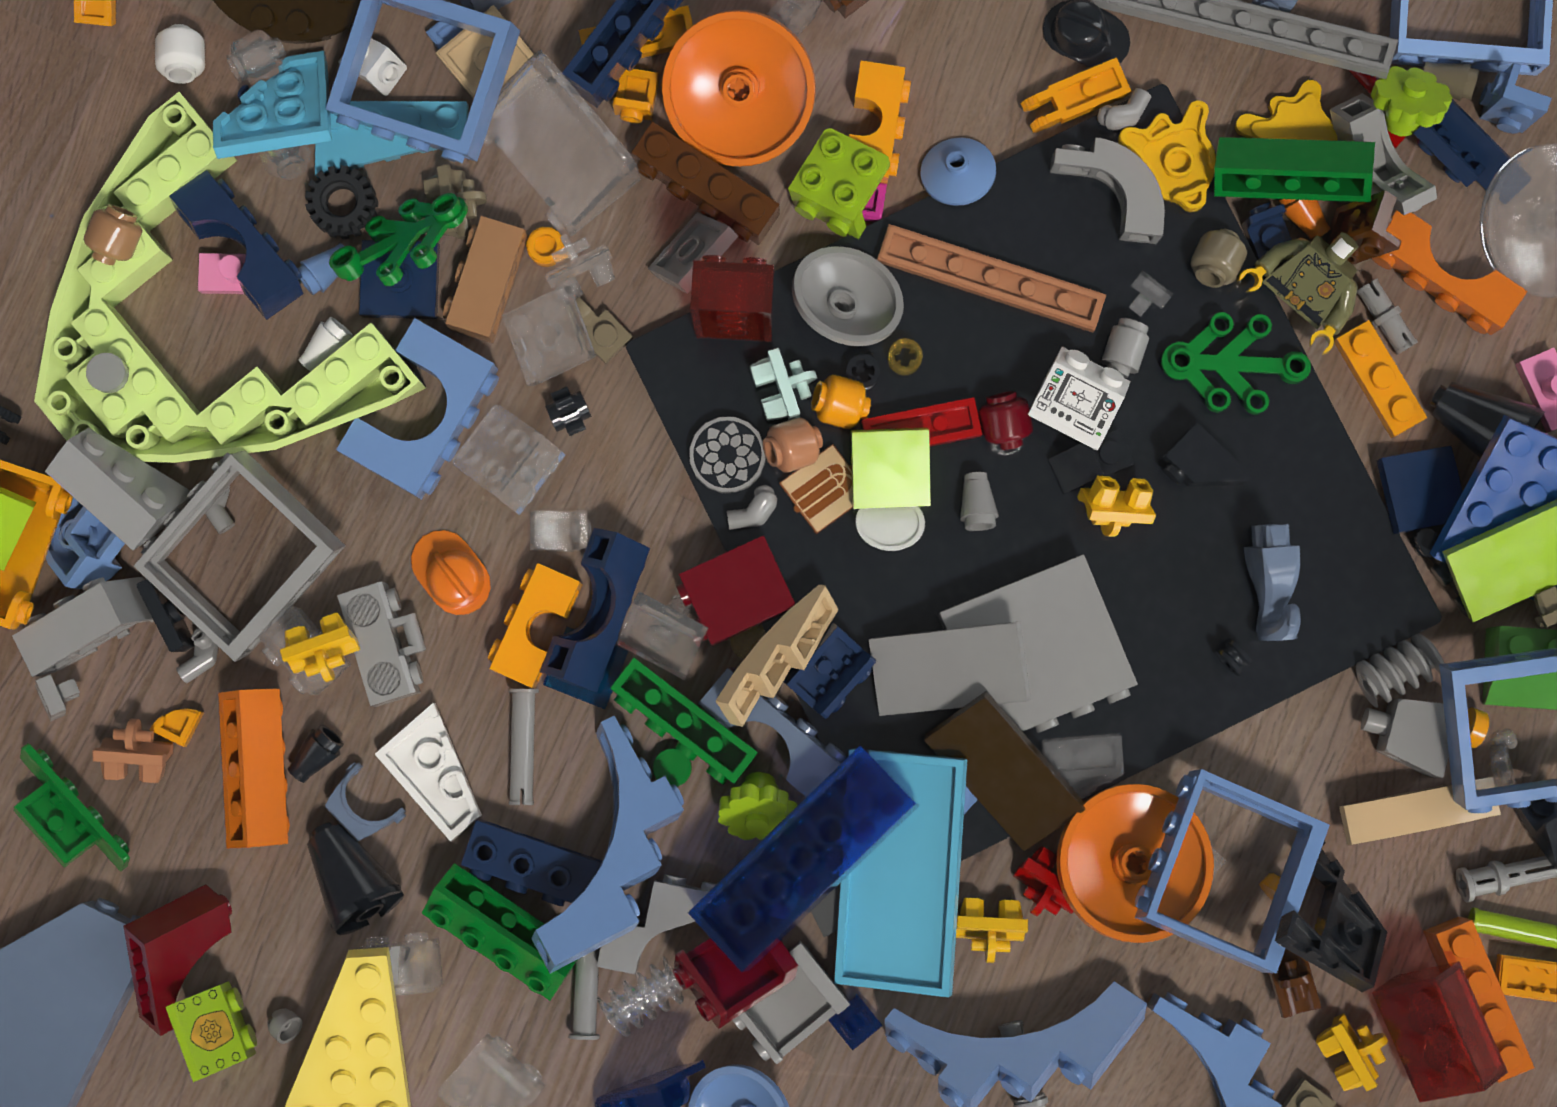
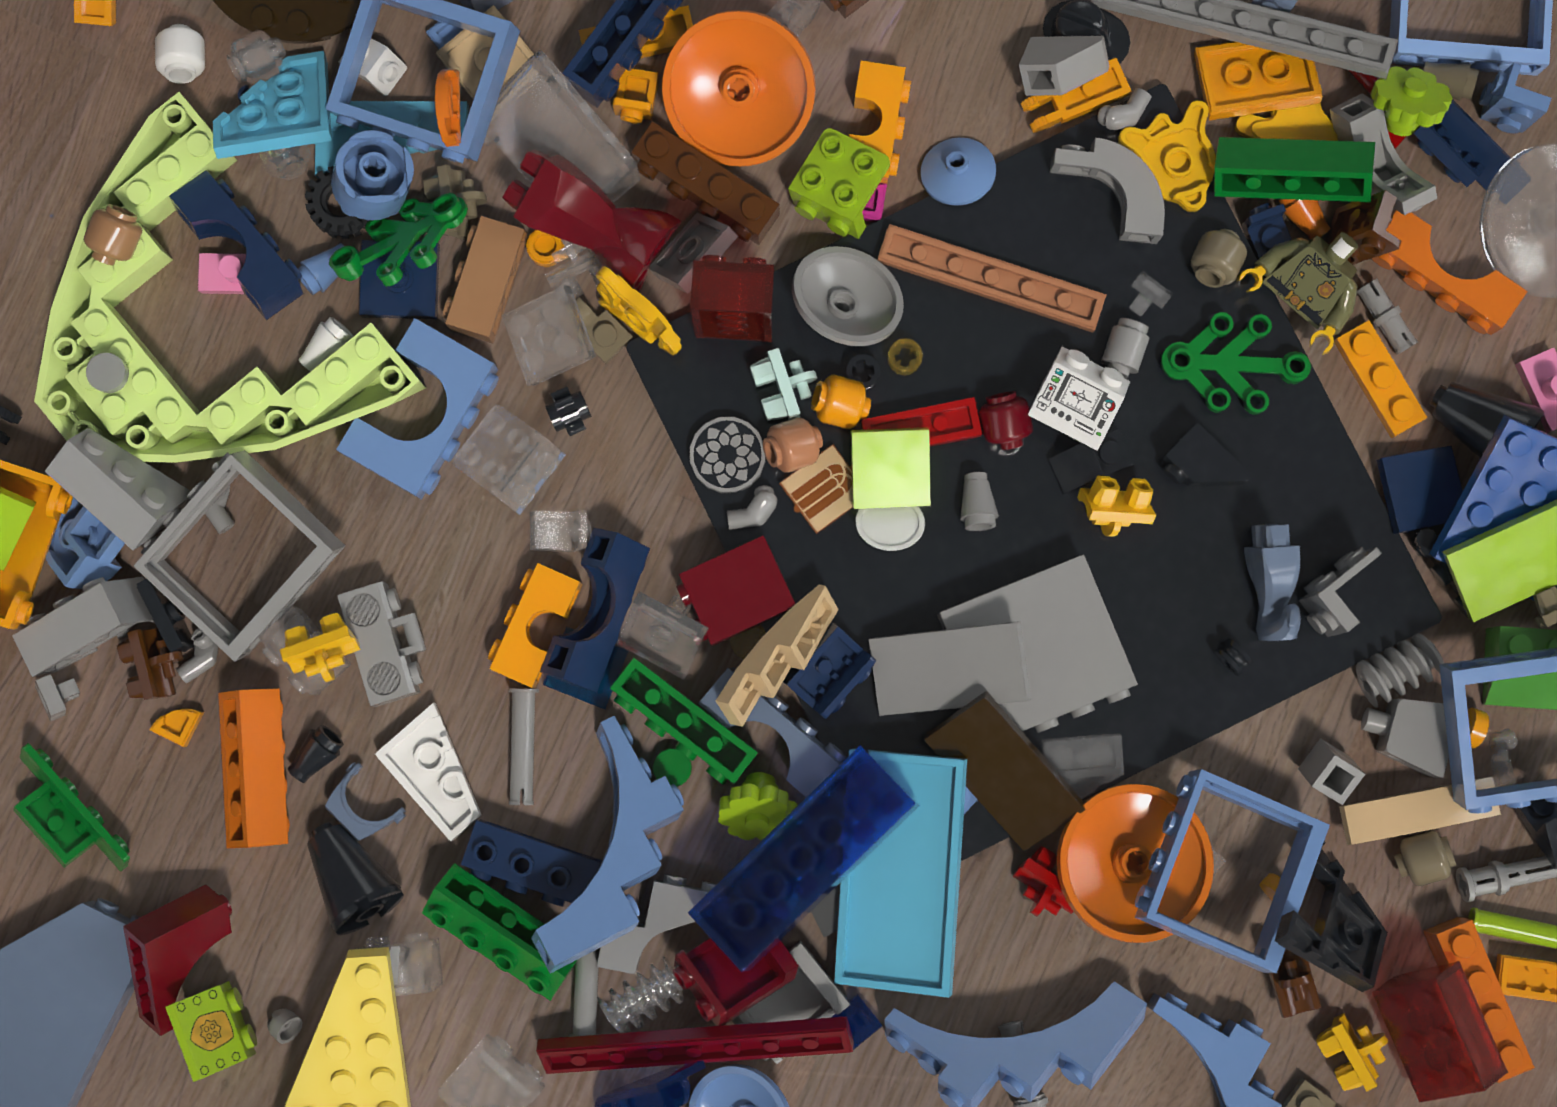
nougat hips [93,718,174,783] -> none
orange piece [411,530,491,615] -> none
yellow hips [956,898,1028,963] -> none
none -> reddish brown hips [117,628,183,700]
none -> medium blue brick [331,130,414,220]
none -> orange tile [435,69,461,147]
none -> dark red hips [502,149,681,292]
none -> dark red tile [536,1016,854,1074]
none -> yellow tile [596,266,682,355]
none -> light grey slope [1019,36,1110,96]
none -> light orange tile [1194,41,1323,121]
none -> light grey brick [1298,738,1365,805]
none -> light grey bracket [1299,547,1382,637]
none -> dark tan head [1394,830,1457,886]

